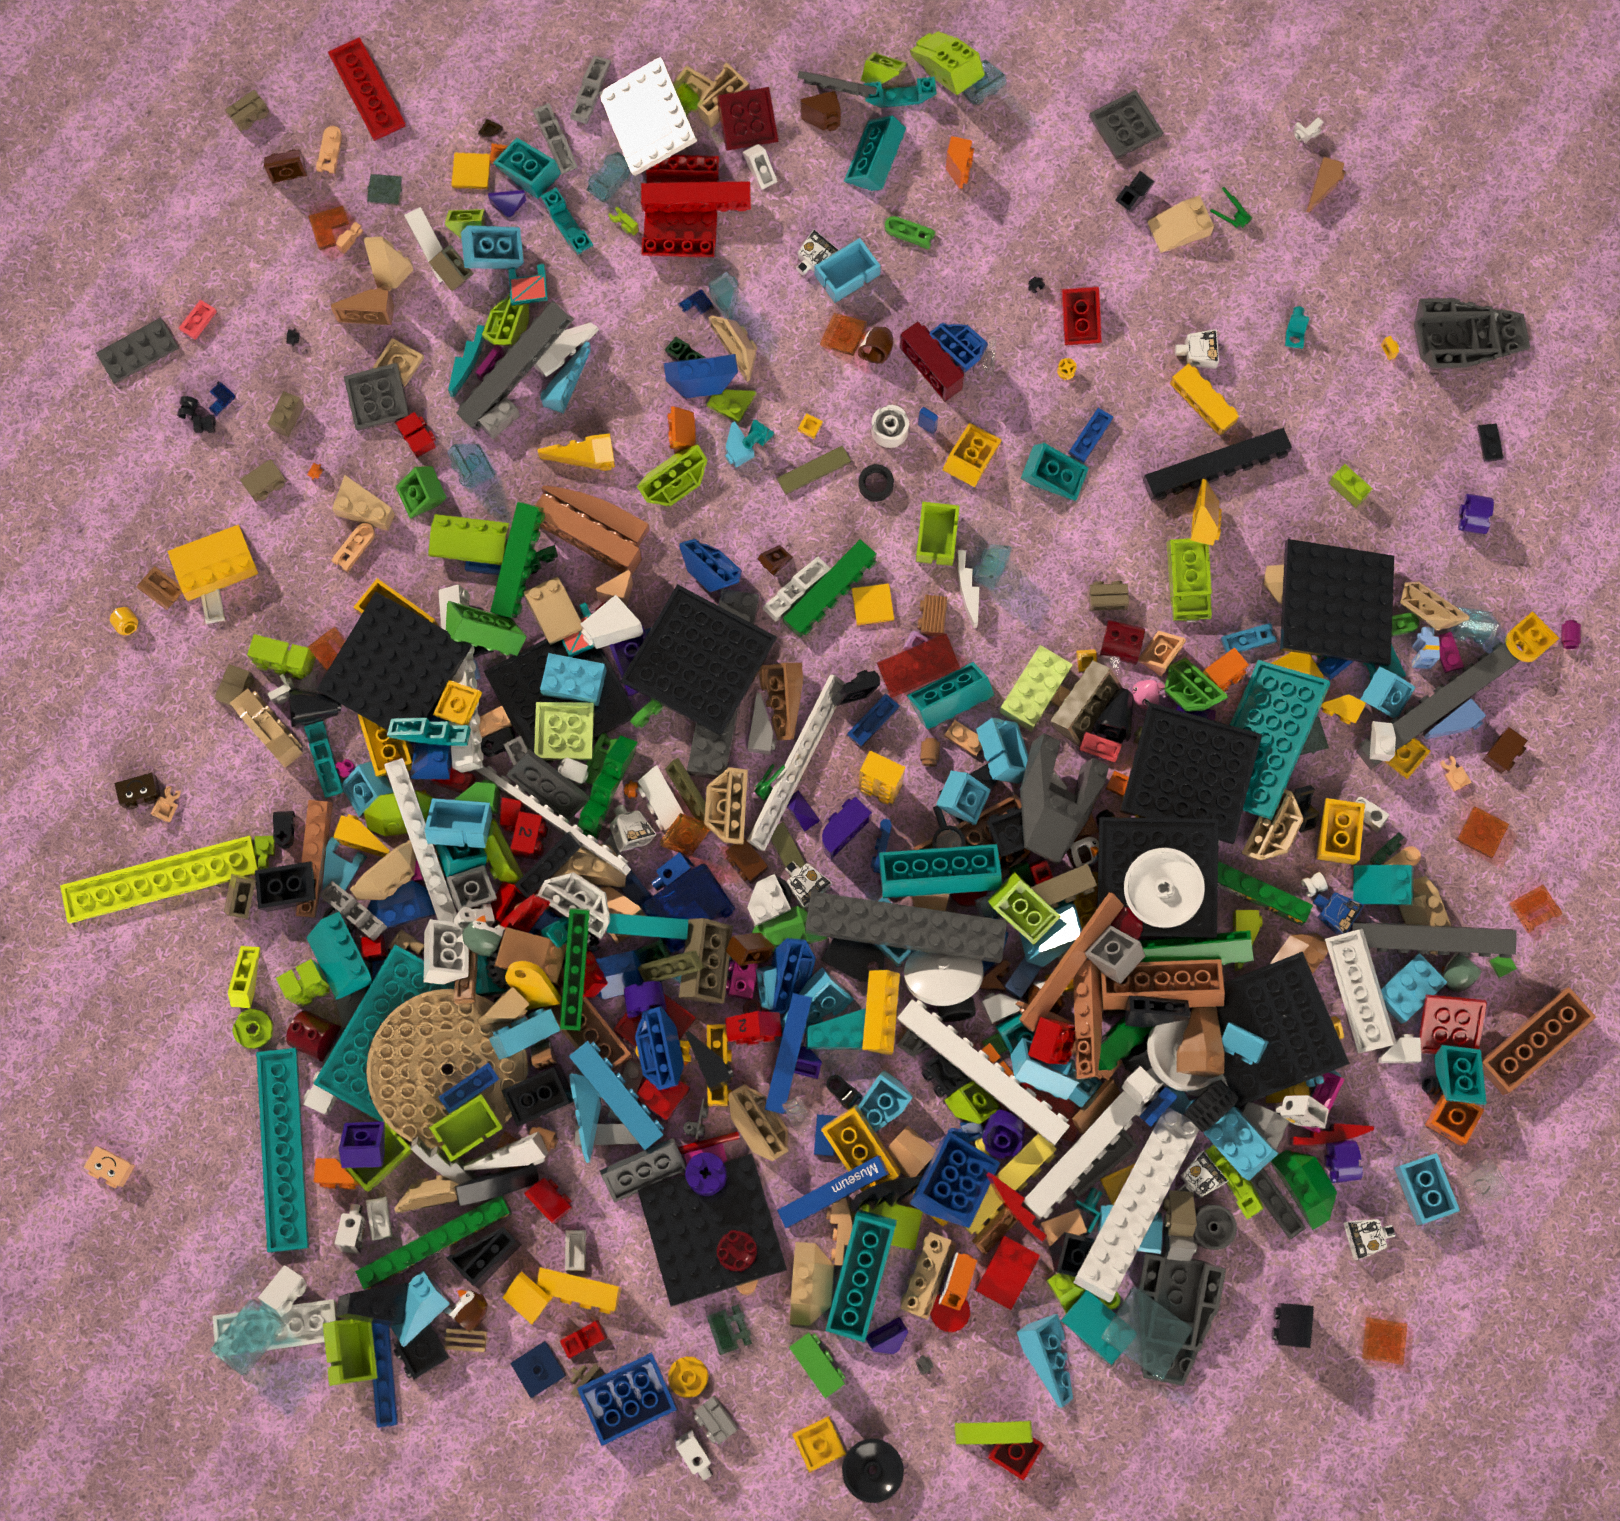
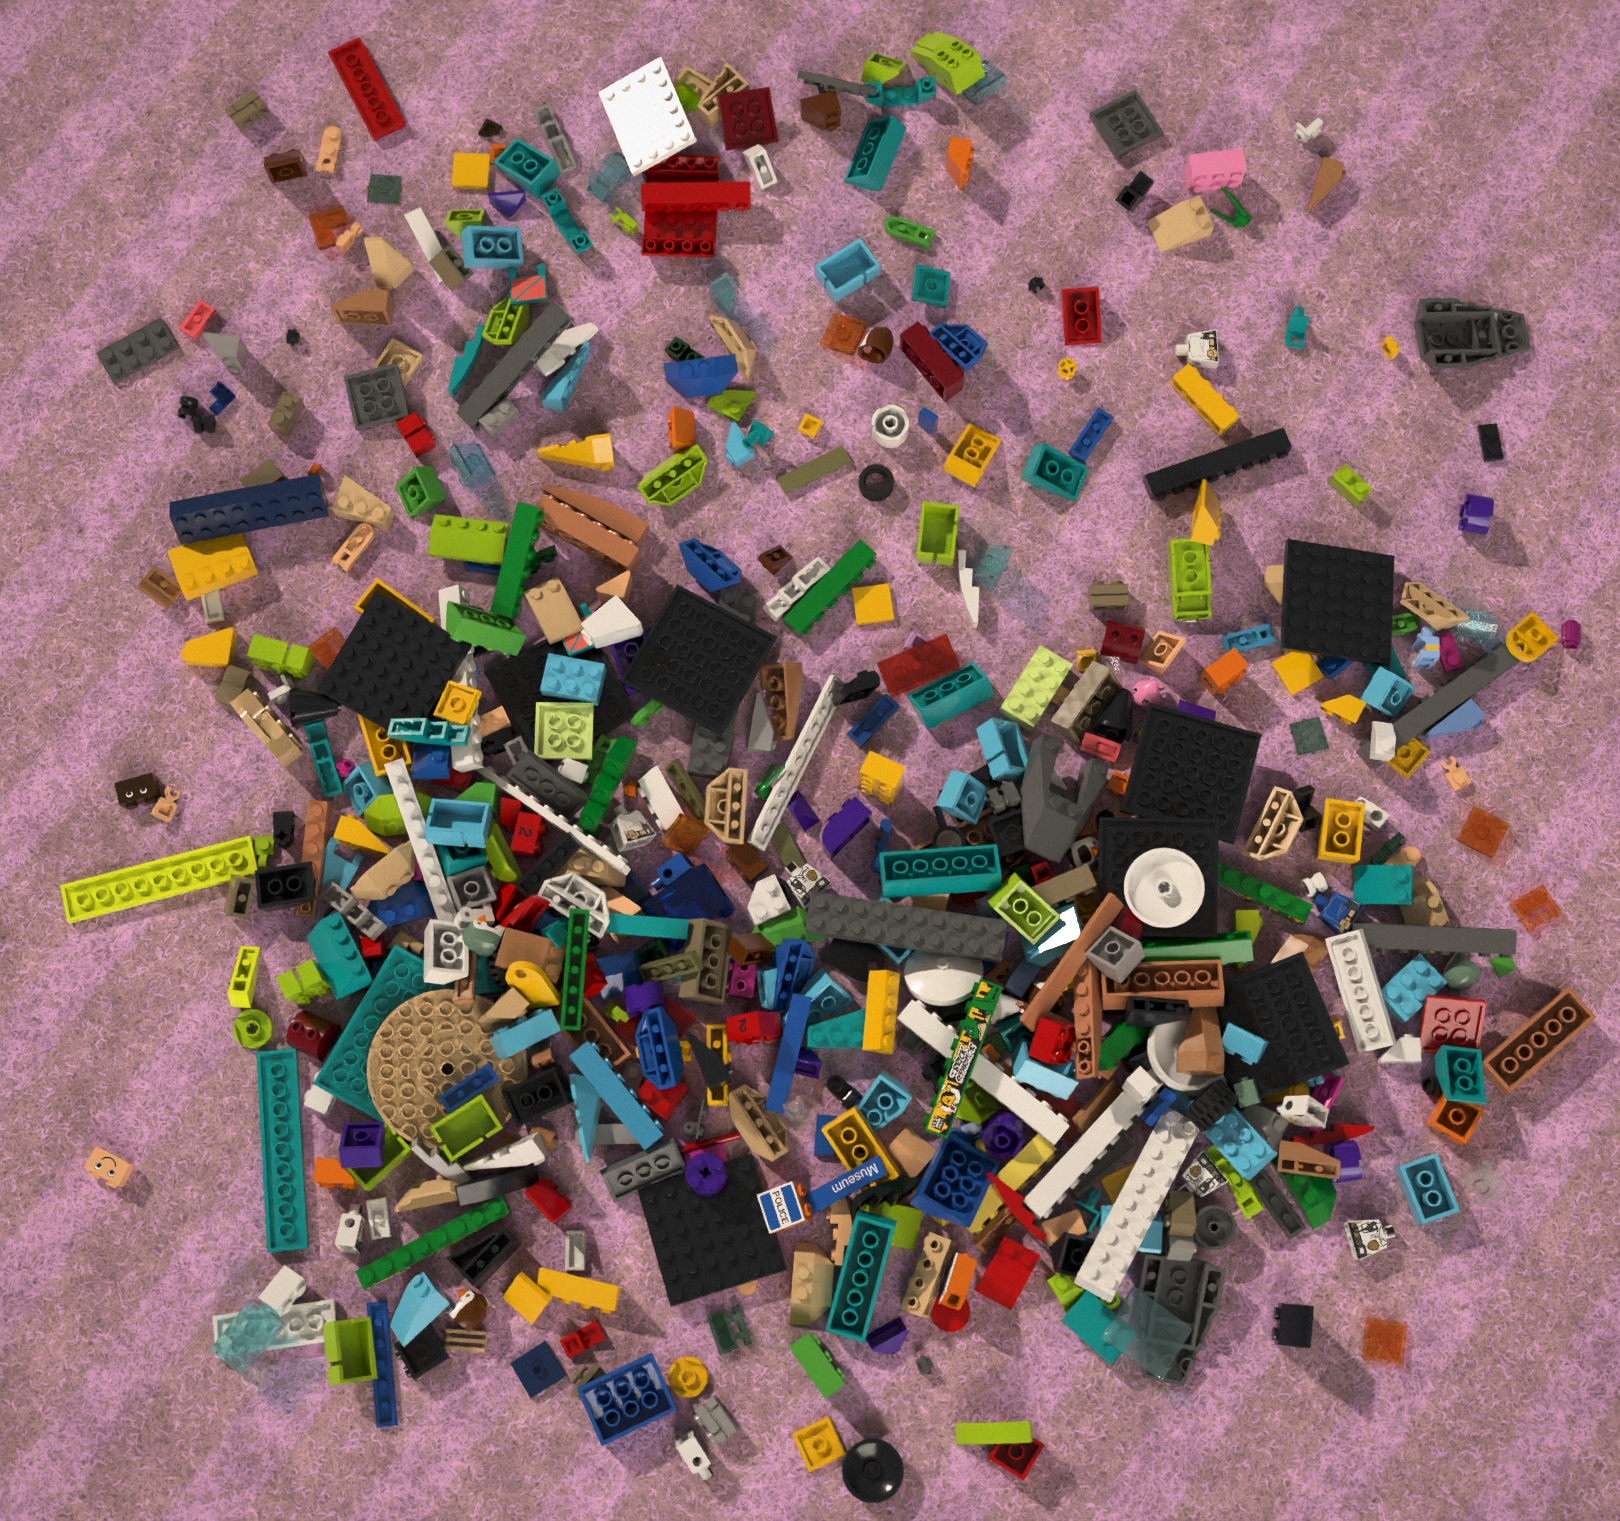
yellow head [110,607,139,635] -> none
black wedge [336,1282,408,1326] -> none
magenta tile [475,345,504,382] -> none
light grey slope [570,56,611,124] -> none
clear blue piece [678,289,714,315] -> none
dark red dish [717,1230,757,1271] -> none
torso [796,230,839,275] -> none
medium nougat brick [917,594,947,637] -> none
medium nougat brick [920,738,940,767] -> none
light nougat plate [944,720,982,757] -> none
medium azure wedge [1017,1314,1073,1408] -> none
medium azure slope [1068,1077,1103,1107] -> none
bright green wedge [1164,657,1228,711] -> none
teal plate [1230,660,1331,820] -> none
reddish brown brick [1483,727,1528,774] -> none
none -> dark blue brick [169,474,329,544]
none -> yellow slope [181,628,237,668]
none -> light grey slope [203,332,248,373]
none -> lime plate [602,1001,629,1023]
none -> piece [757,1181,813,1234]
none -> teal hinge [911,264,950,309]
none -> brick [922,978,1003,1139]
none -> dark grey wheel [986,781,1021,814]
none -> bright pink brick [1184,148,1247,192]
none -> sand green brick [1233,1076,1261,1108]
none -> medium nougat slope [1277,1140,1341,1179]

